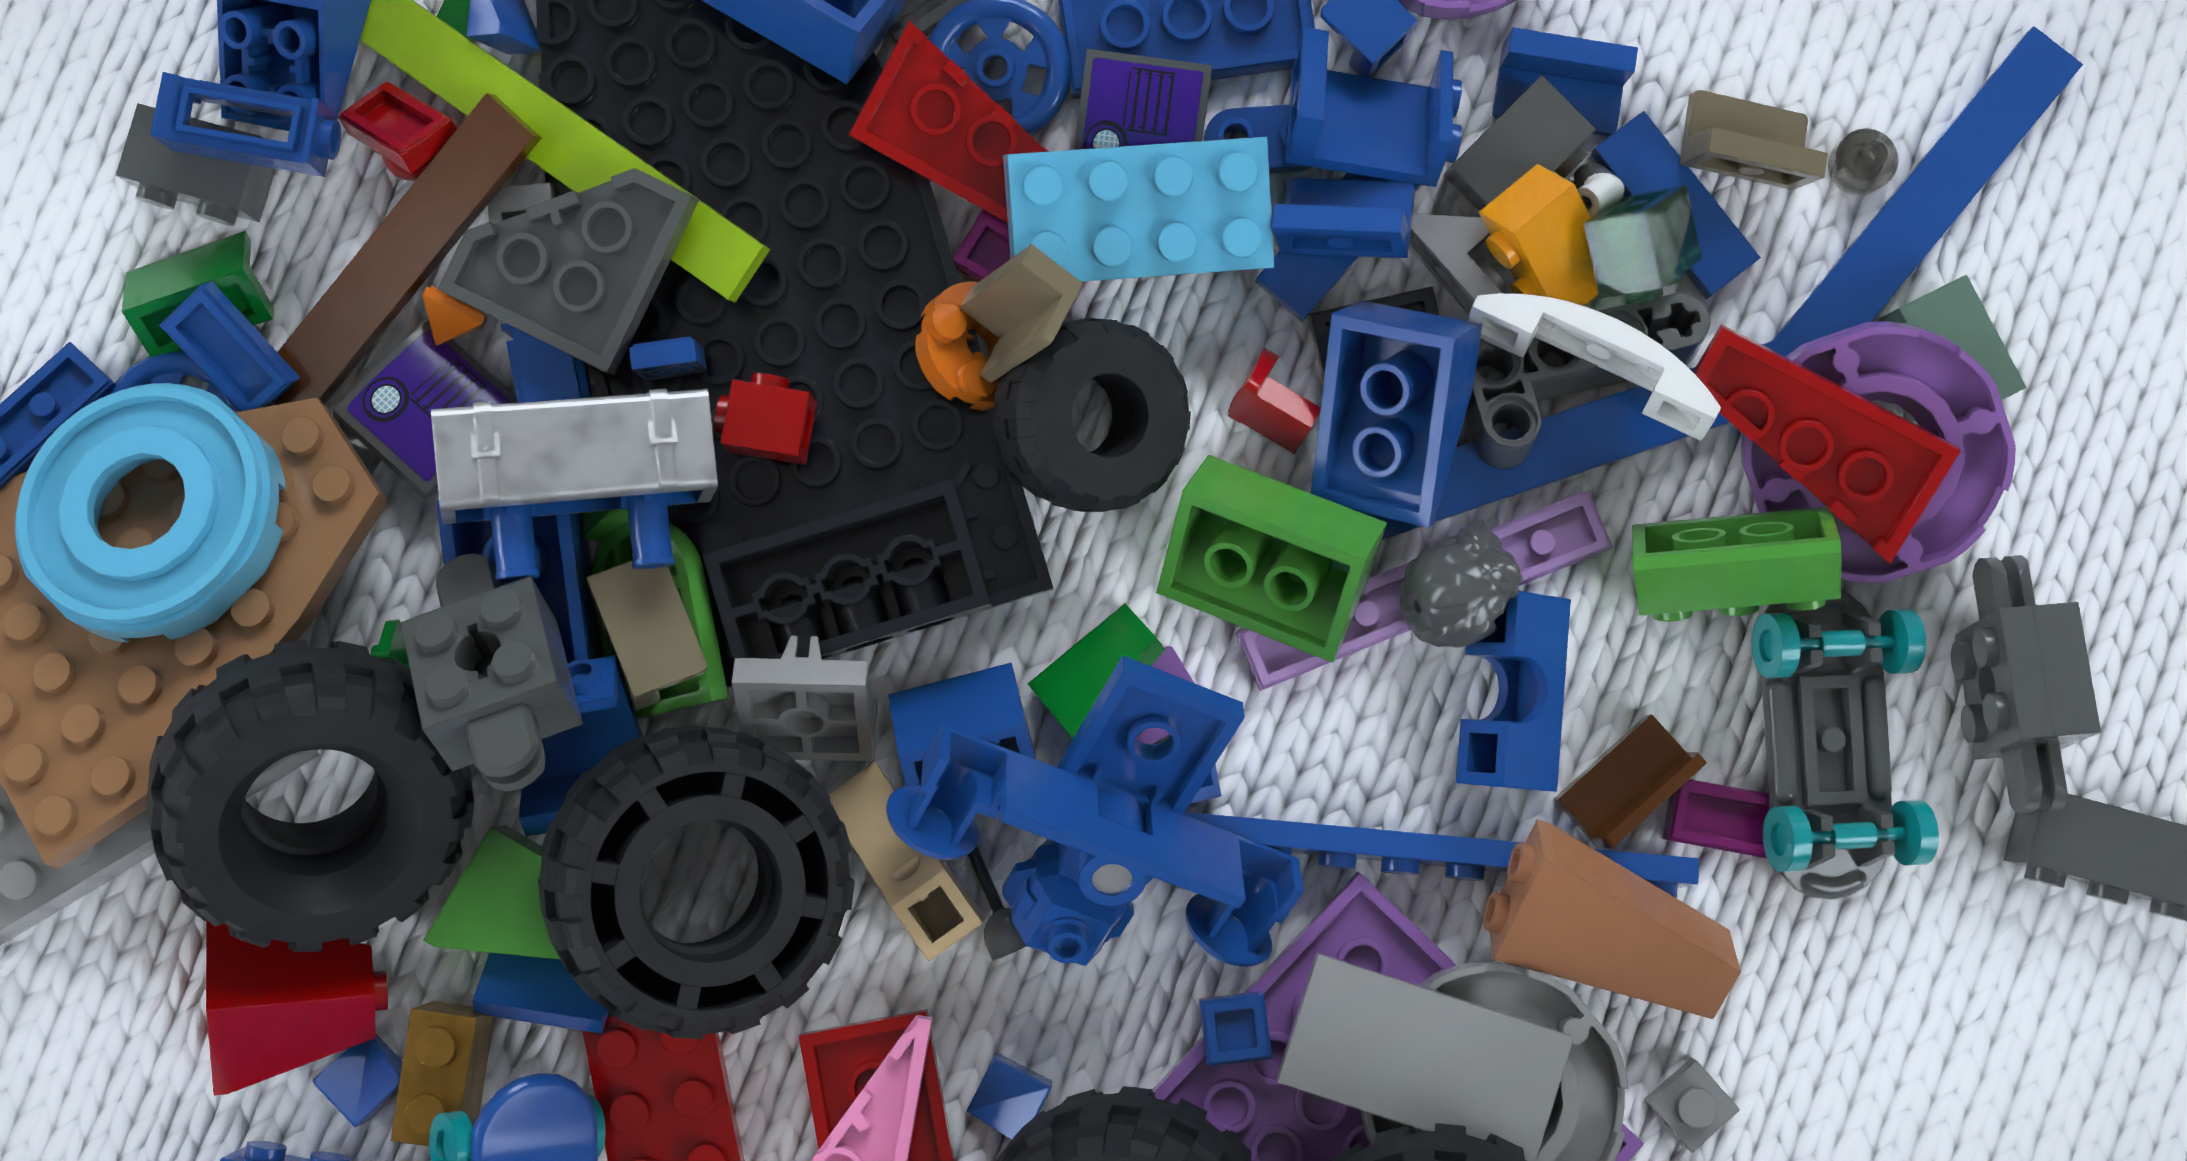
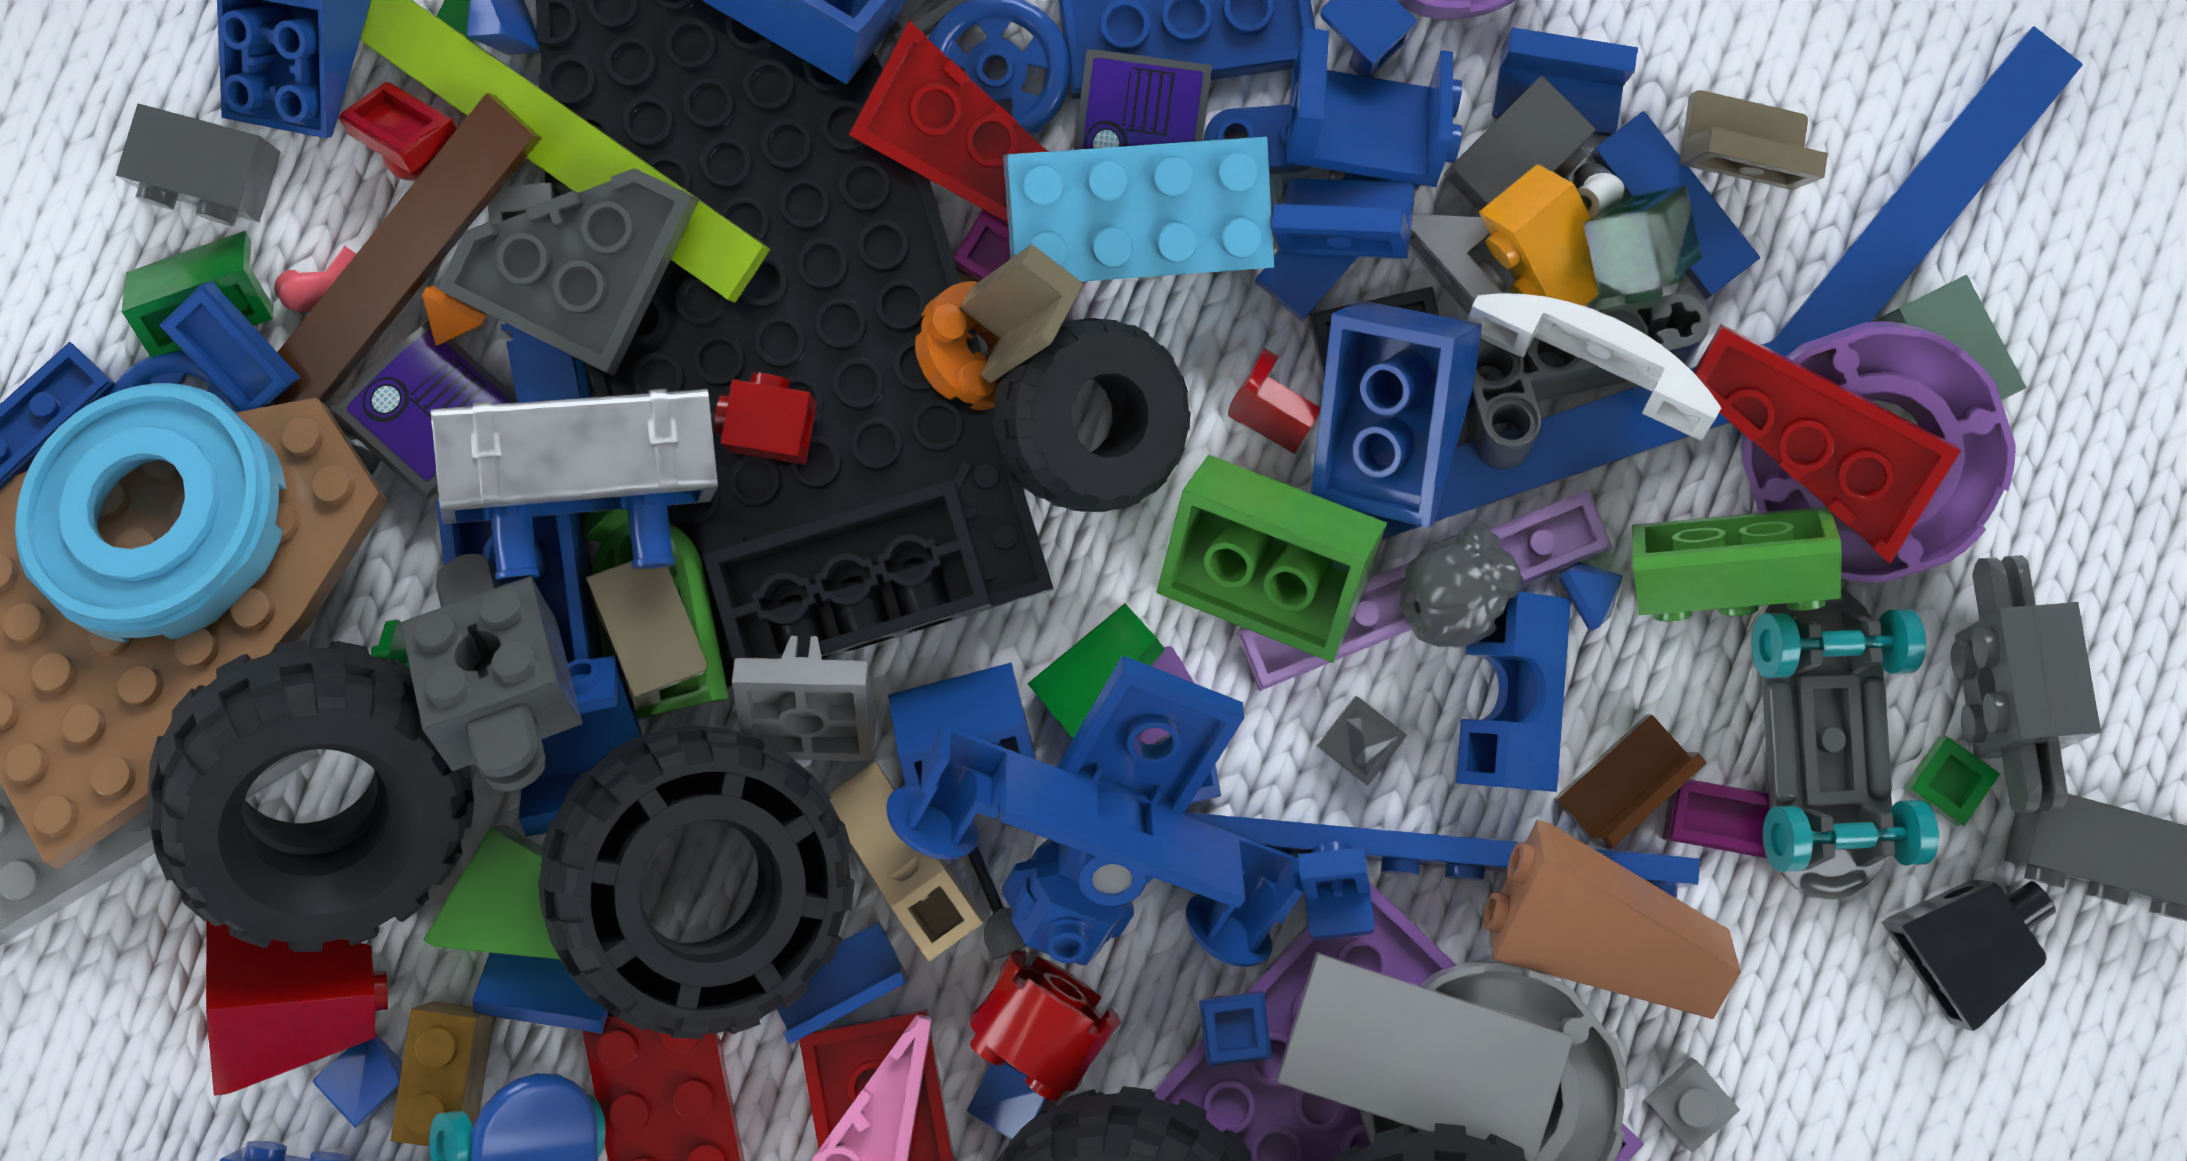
blue window [150,72,341,177] -> none
blue tile [629,336,707,381] -> none
clear smoke tile [1828,128,1898,196] -> none
none -> coral arm [274,245,356,313]
none -> blue panel [777,921,909,1045]
none -> red brick [969,950,1121,1102]
none -> blue bracket [1298,842,1375,940]
none -> dark grey tile [1316,696,1407,785]
none -> blue slope [1559,562,1623,631]
none -> black torso [1881,879,2056,1031]
none -> green plate [1903,736,2000,826]

